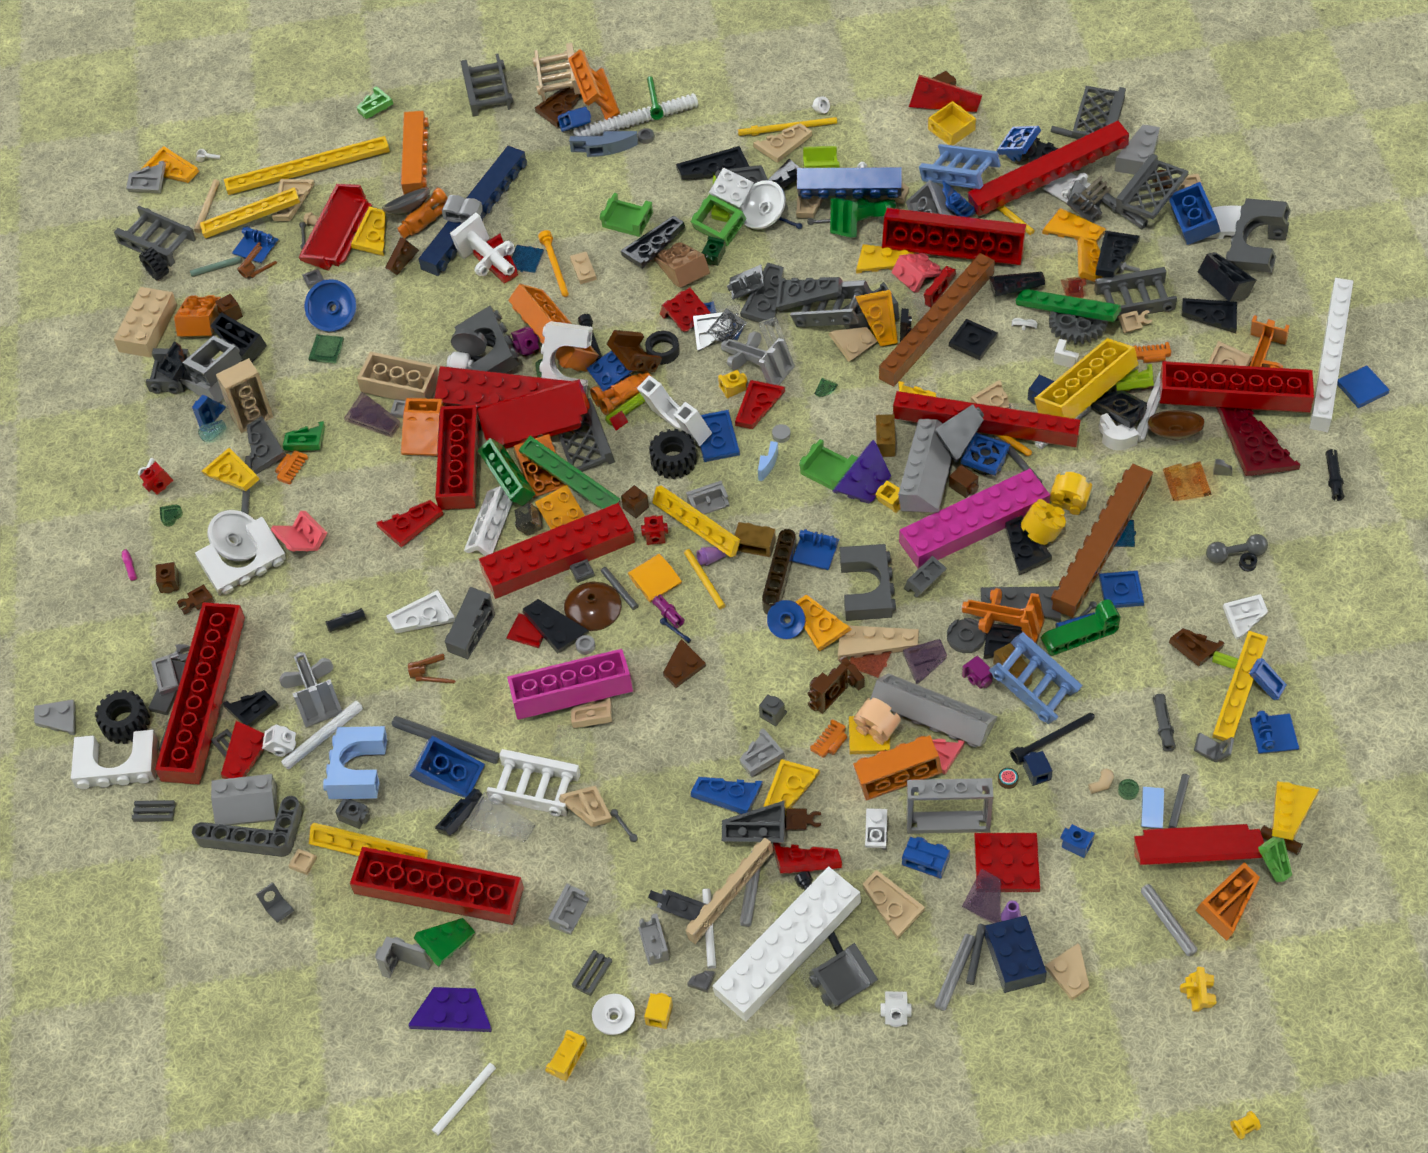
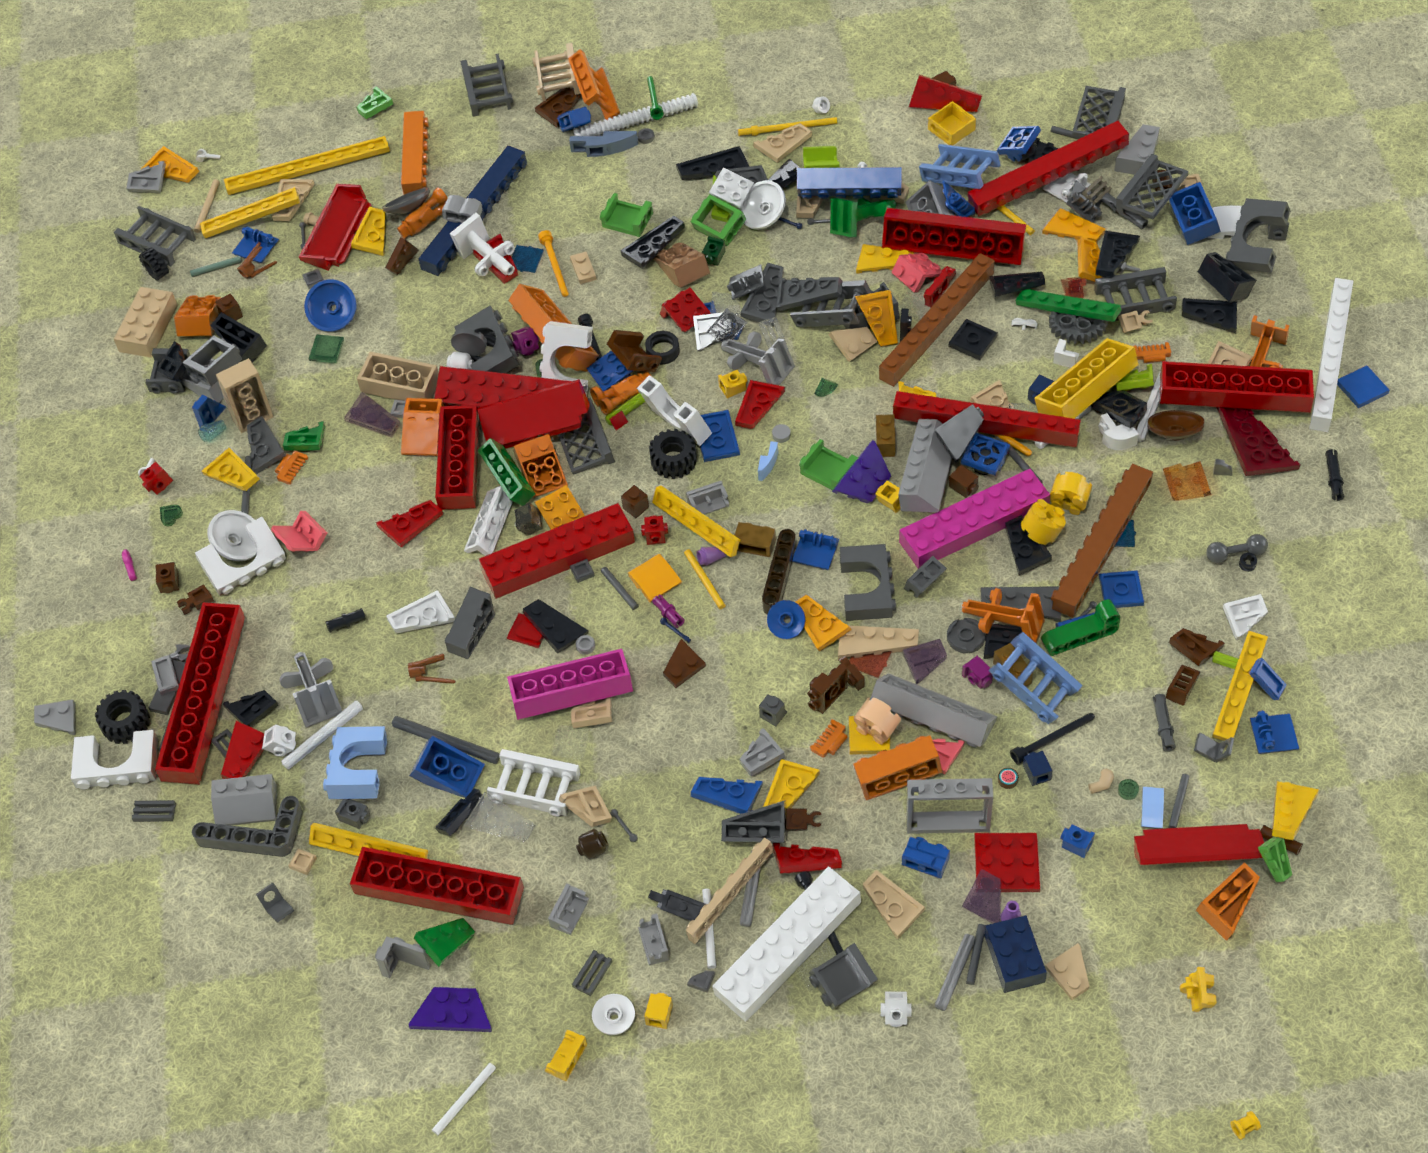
green plate [519,436,620,509] -> none
reddish brown dish [564,581,622,631] -> none
white slope [865,808,887,848] -> none
light grey axle [1141,884,1197,956] -> none
none -> dark brown head [576,829,608,860]
none -> reddish brown slope [1166,665,1200,706]

